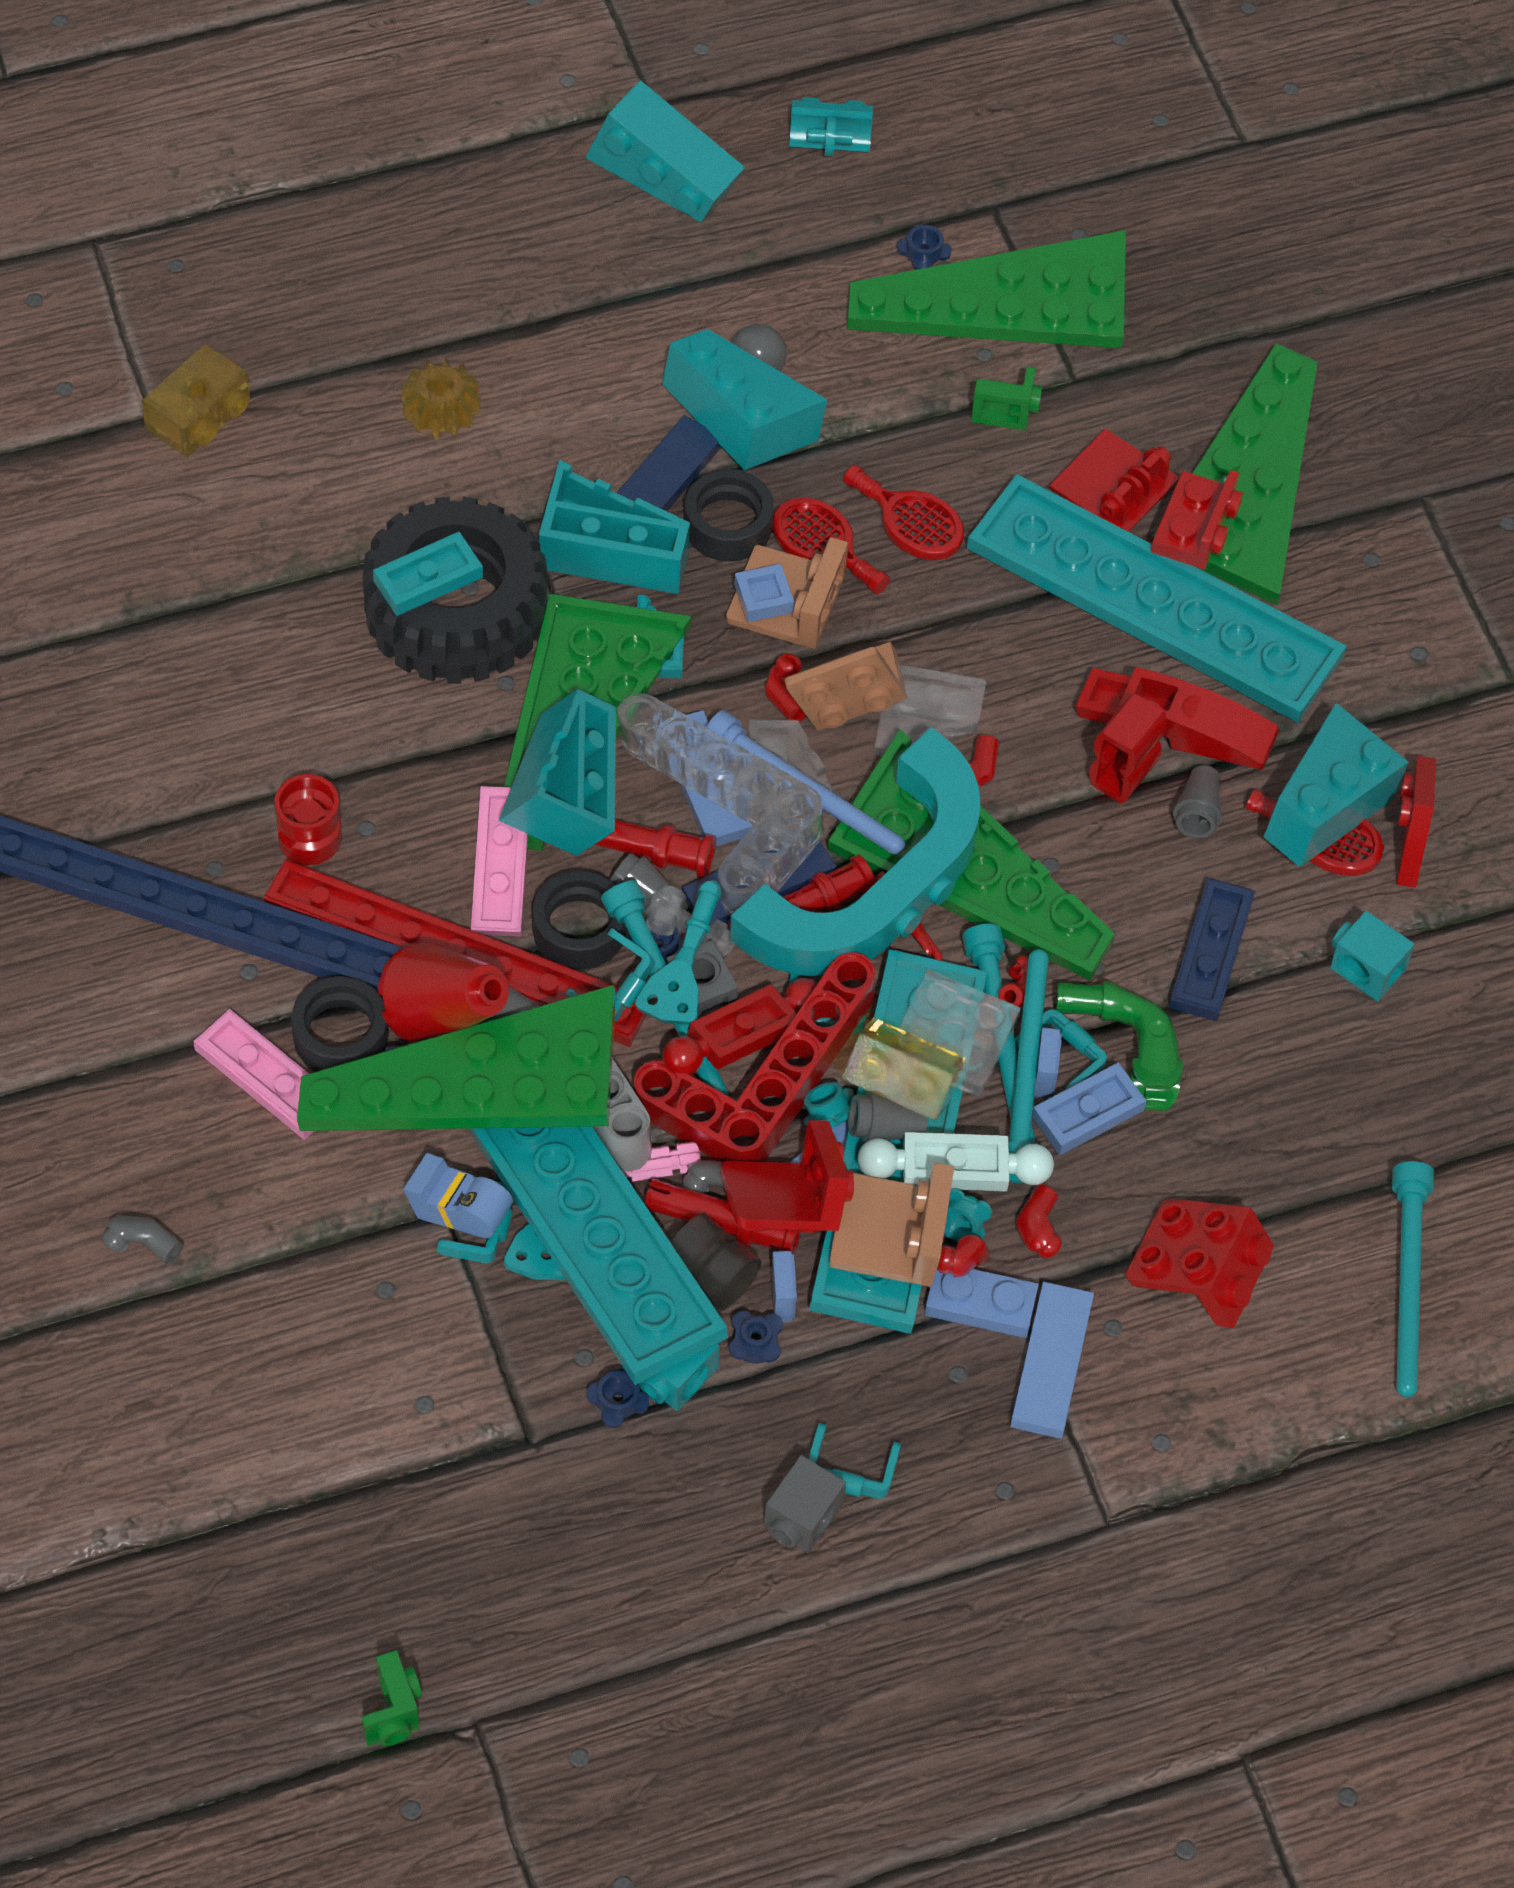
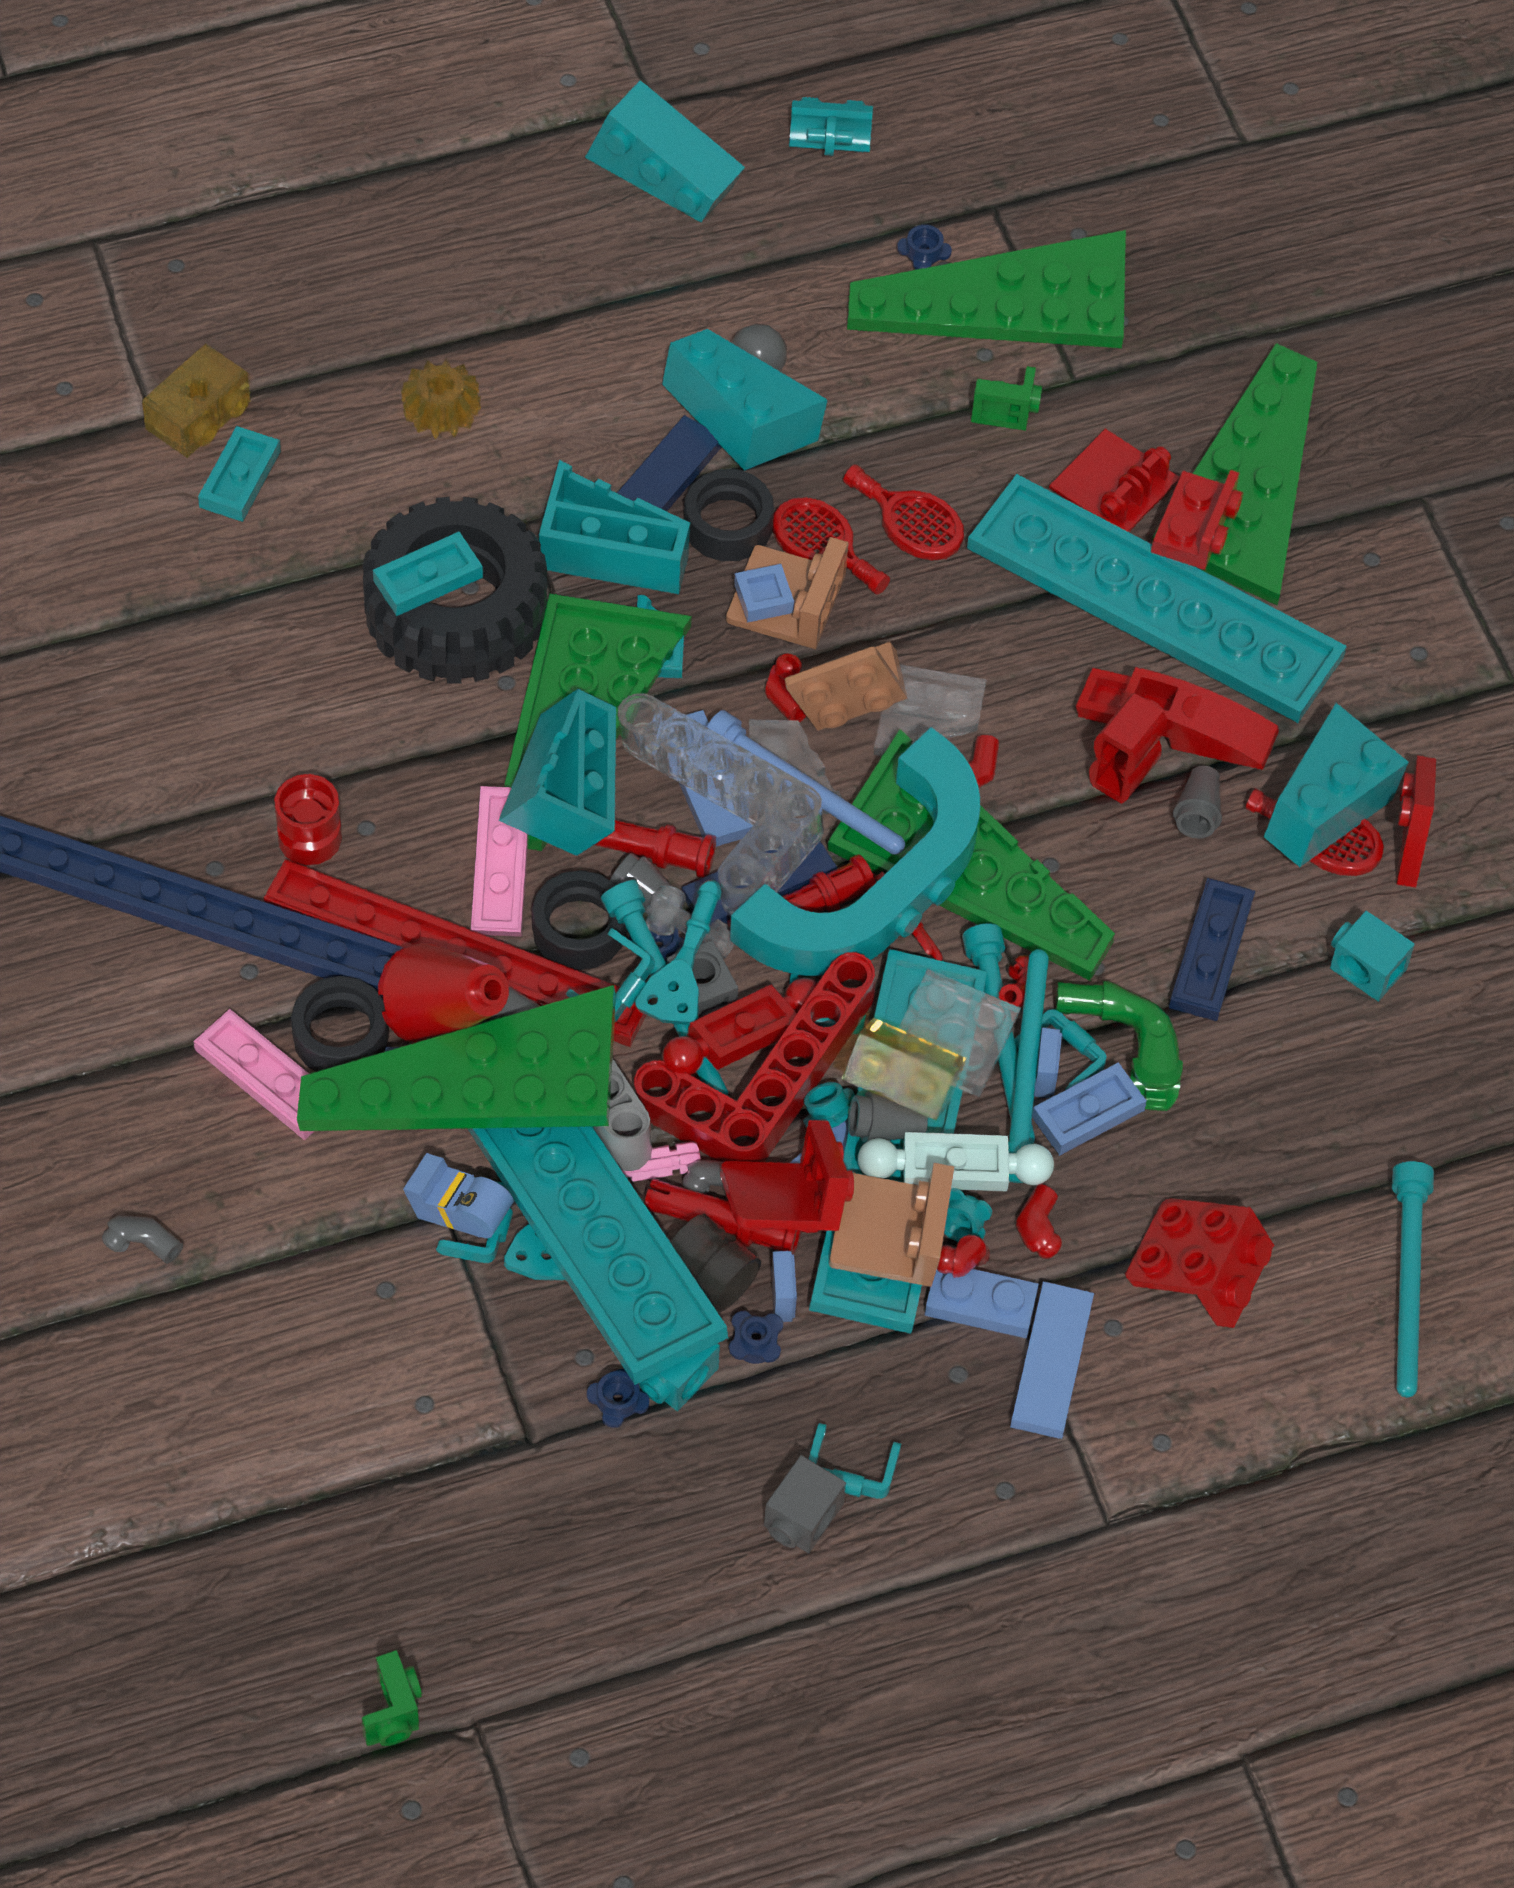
none -> teal plate [198,426,281,522]

